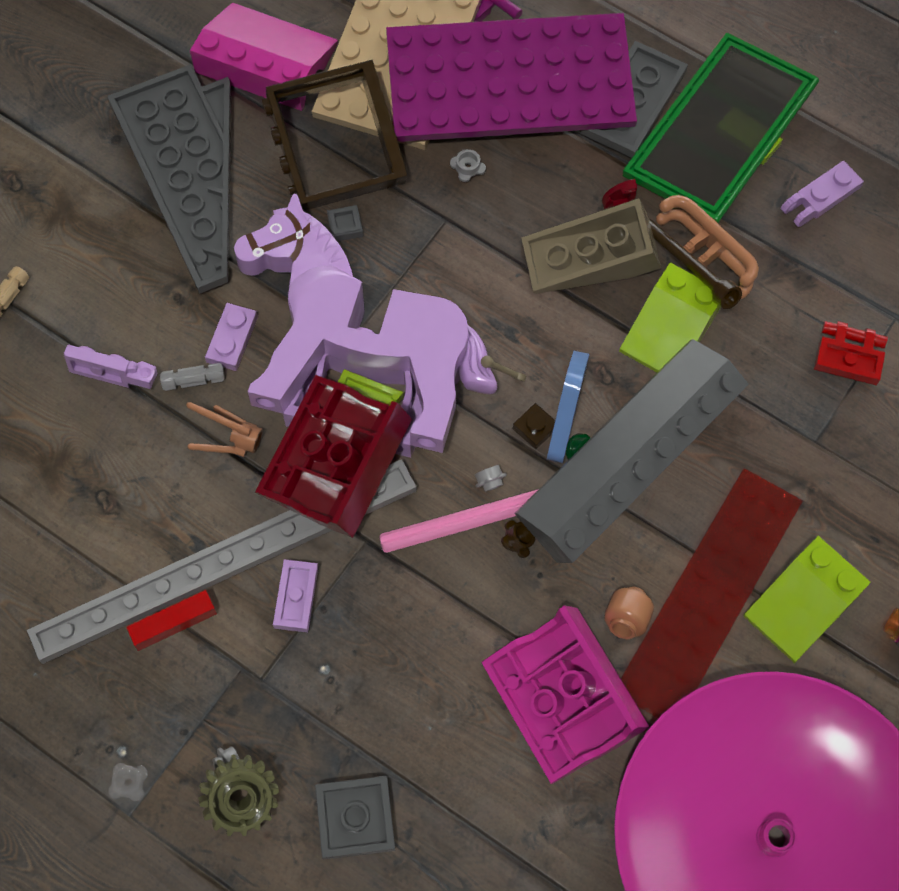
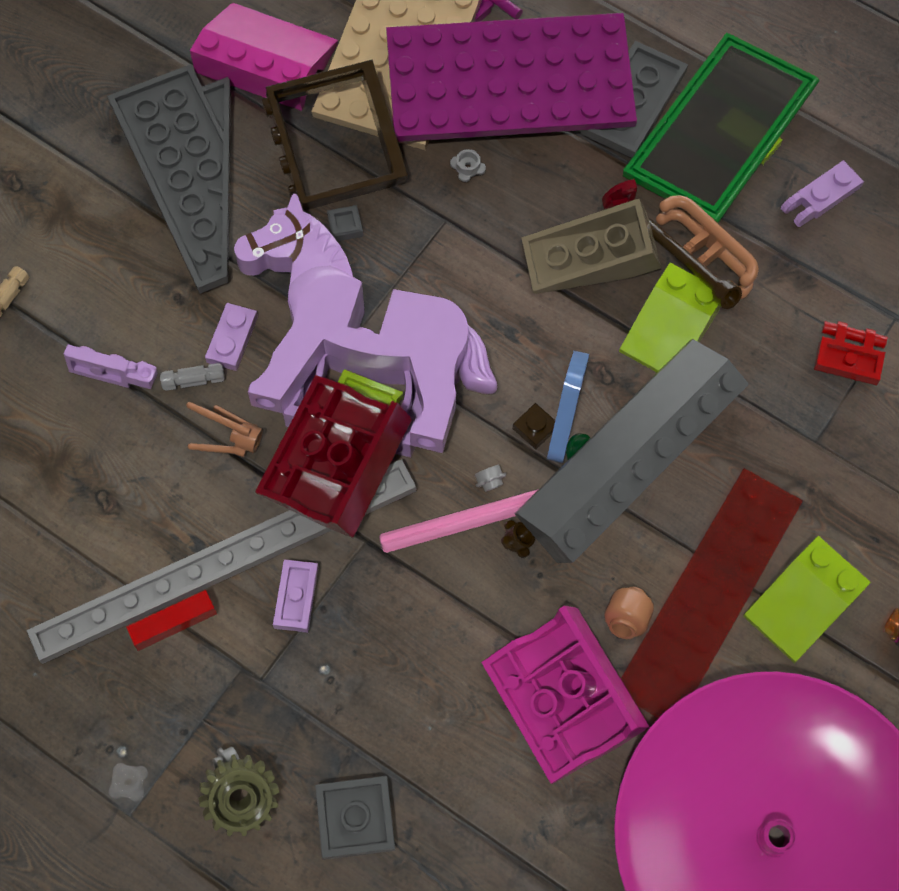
dark tan hinge [481,355,526,382] -> none

